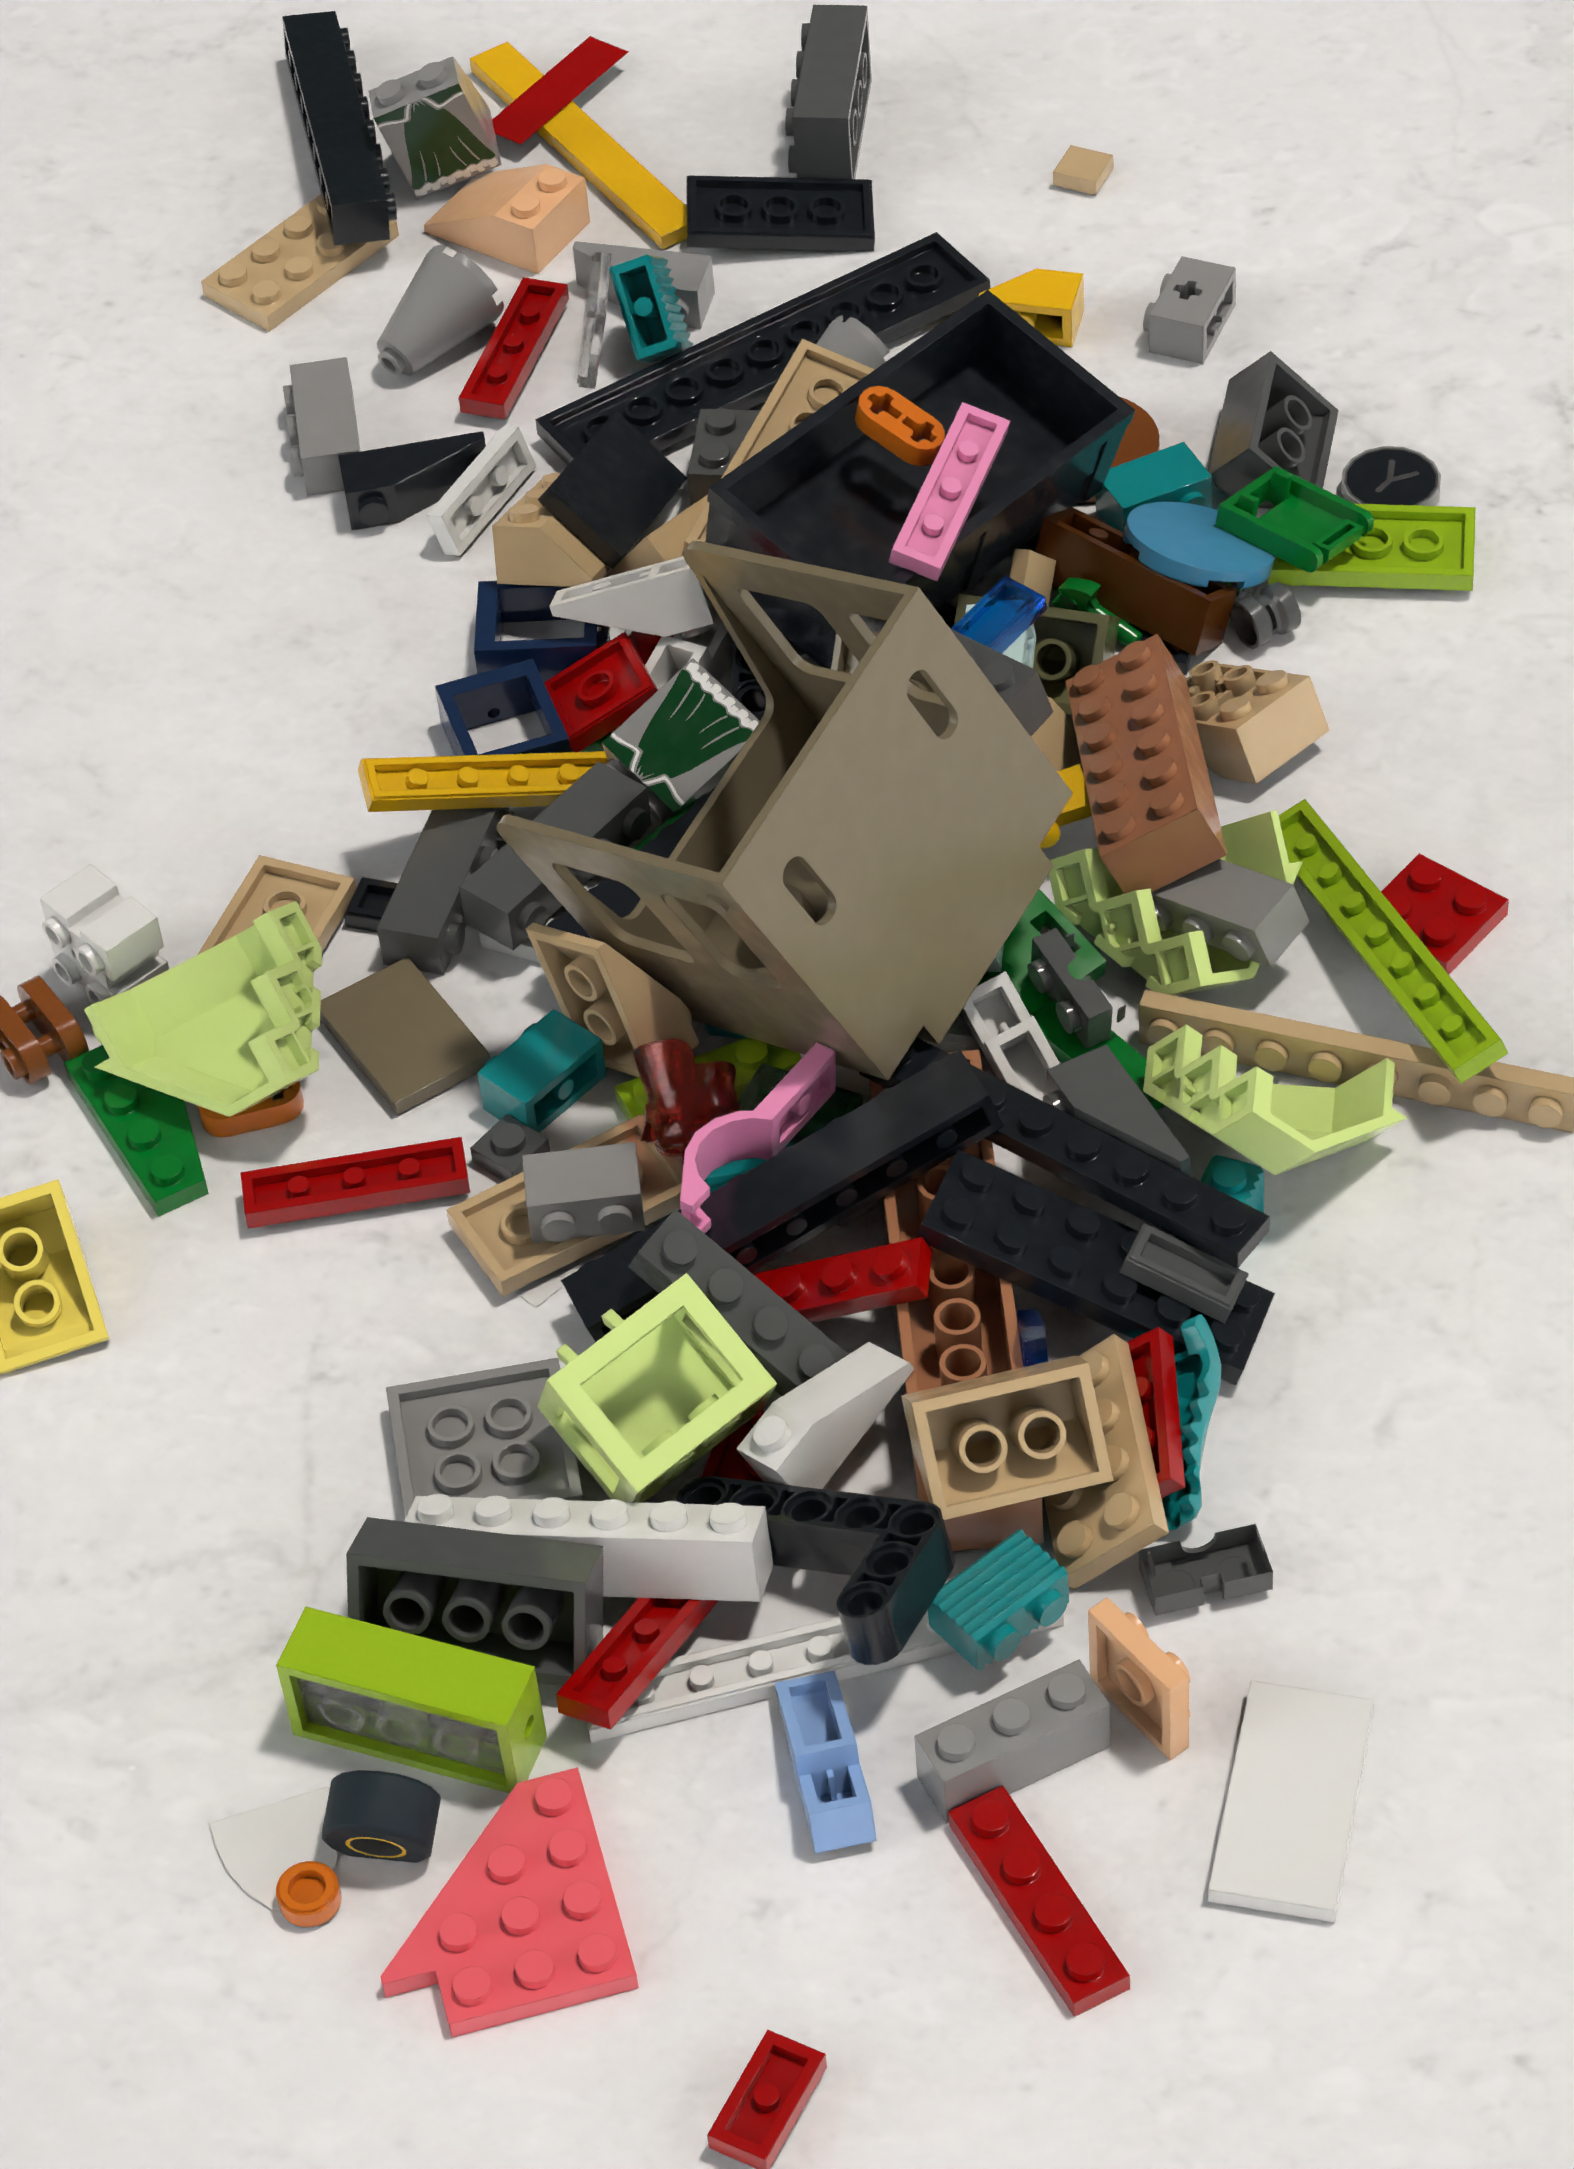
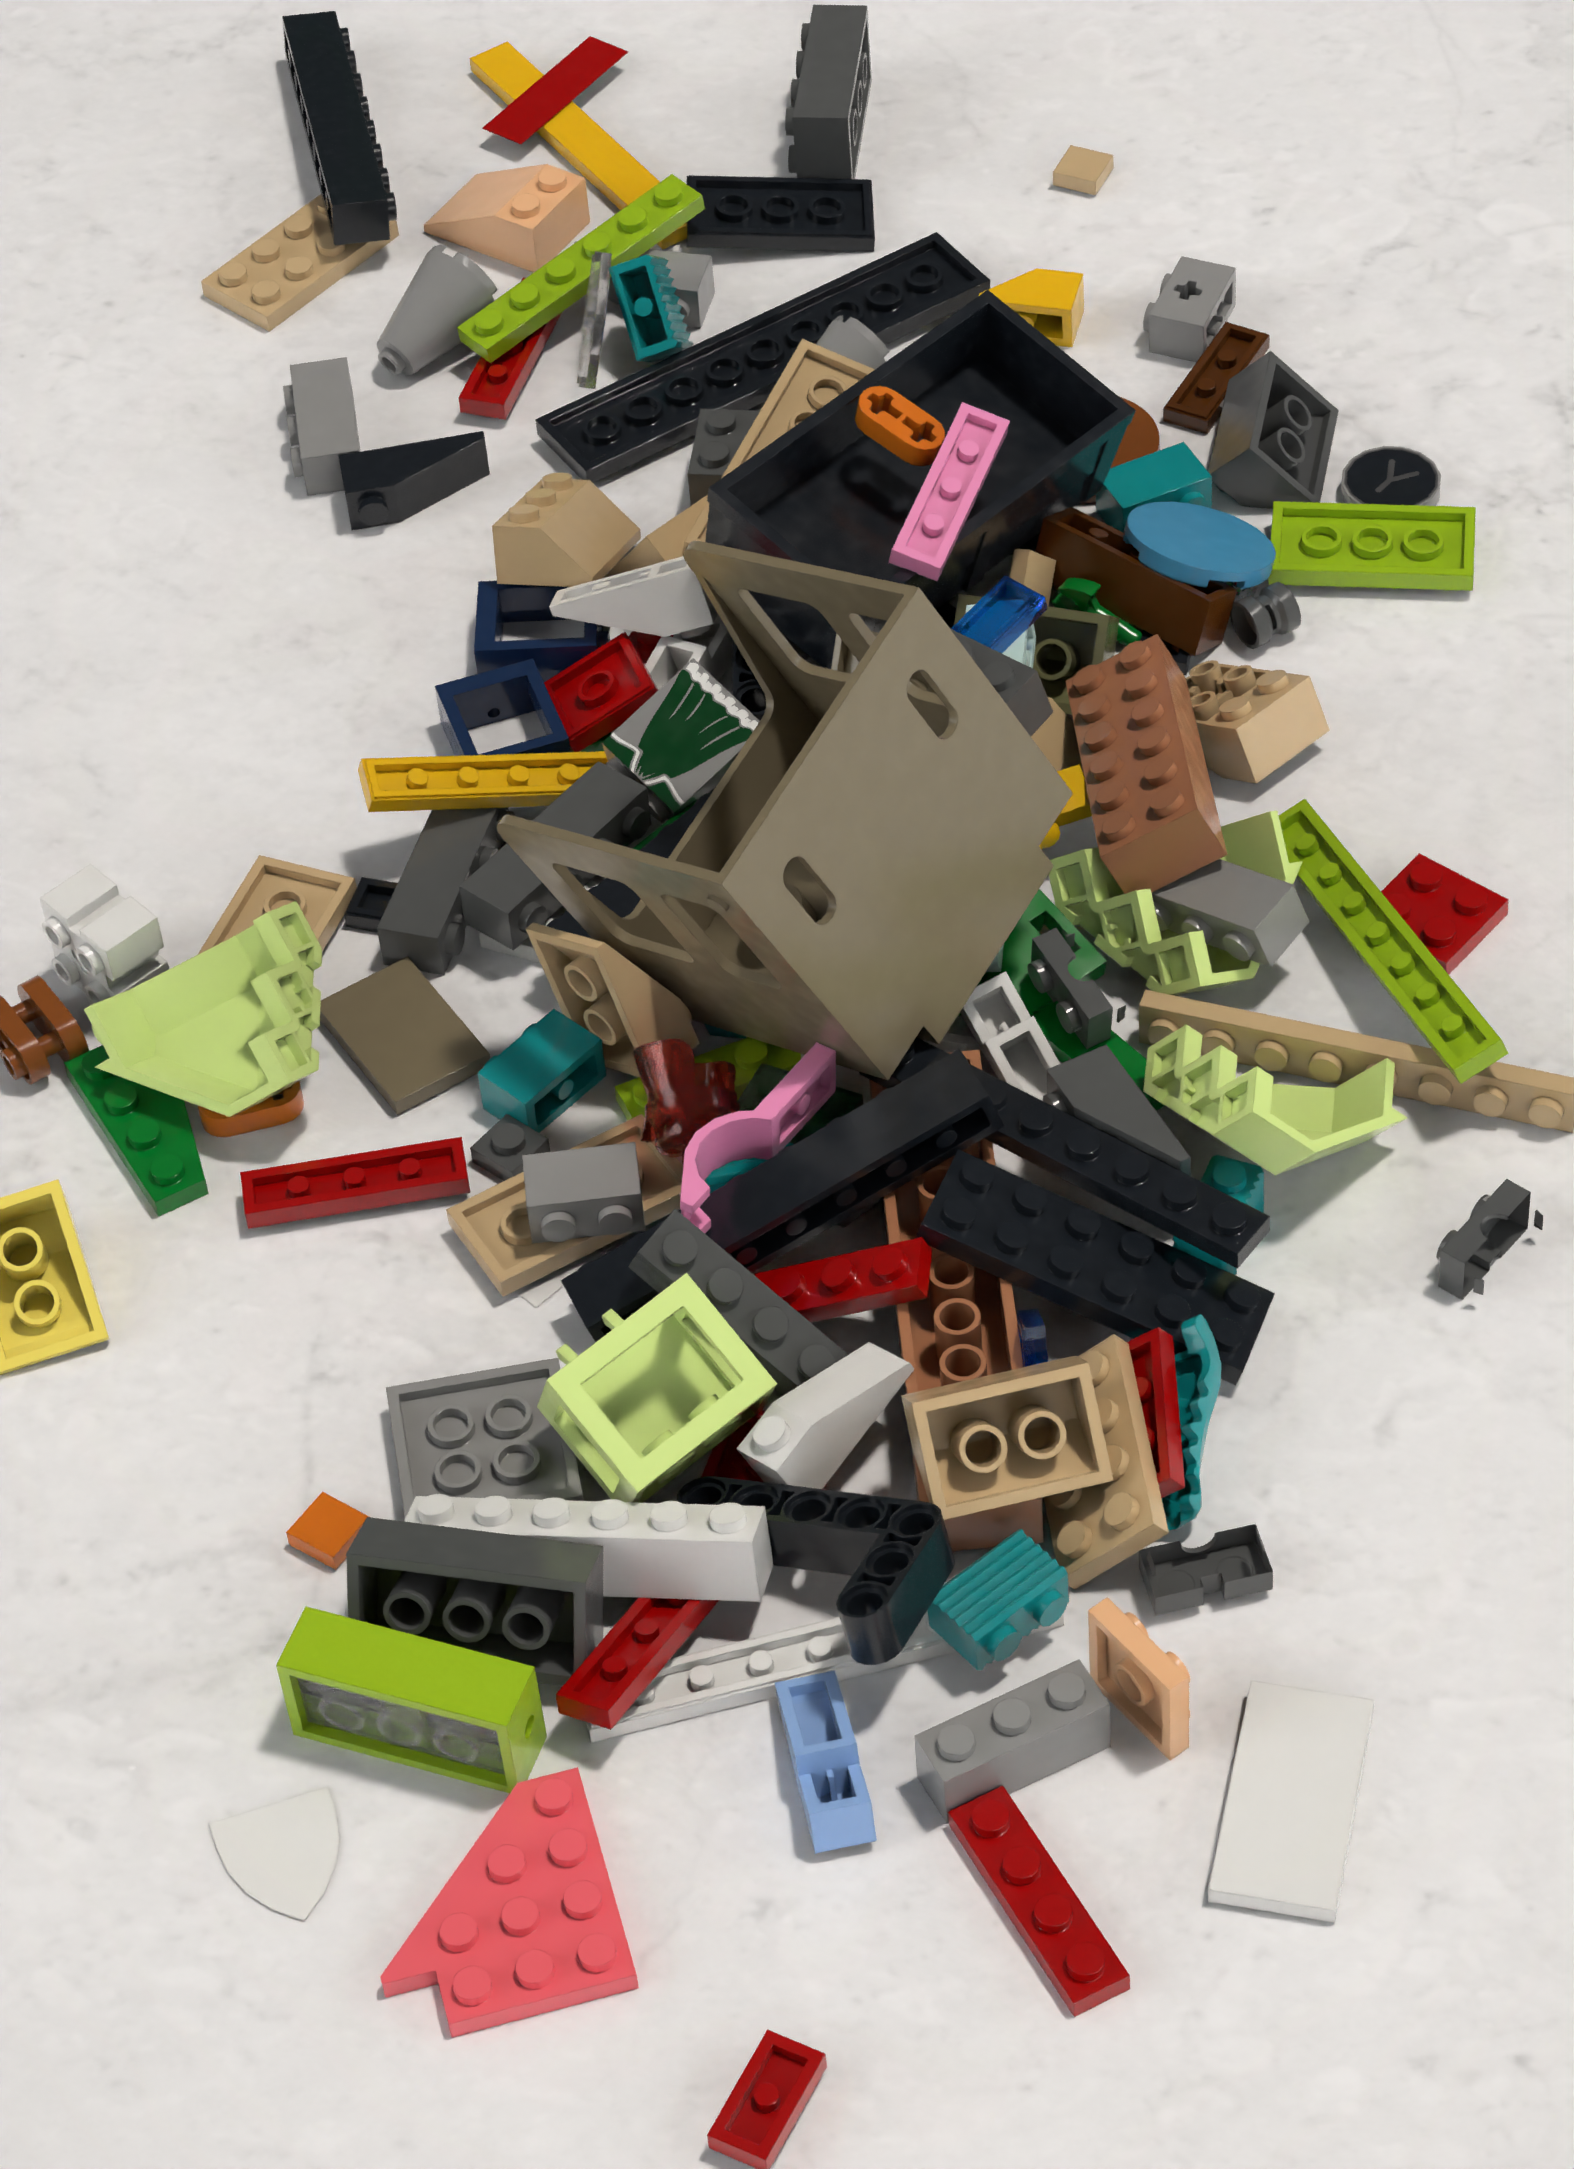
orange tile [276,1861,342,1927] -> none
black wheel [322,1770,441,1863] -> none
slope [368,56,501,199] -> none
white plate [426,426,536,556] -> none
black tile [538,411,688,569] -> none
dark grey tile [1119,1223,1249,1324] -> none
green container [1215,466,1374,573] -> none
none -> orange tile [286,1491,369,1570]
none -> lime plate [457,174,705,363]
none -> reddish brown tile [1163,322,1270,435]
none -> dark grey piece [1436,1179,1543,1300]

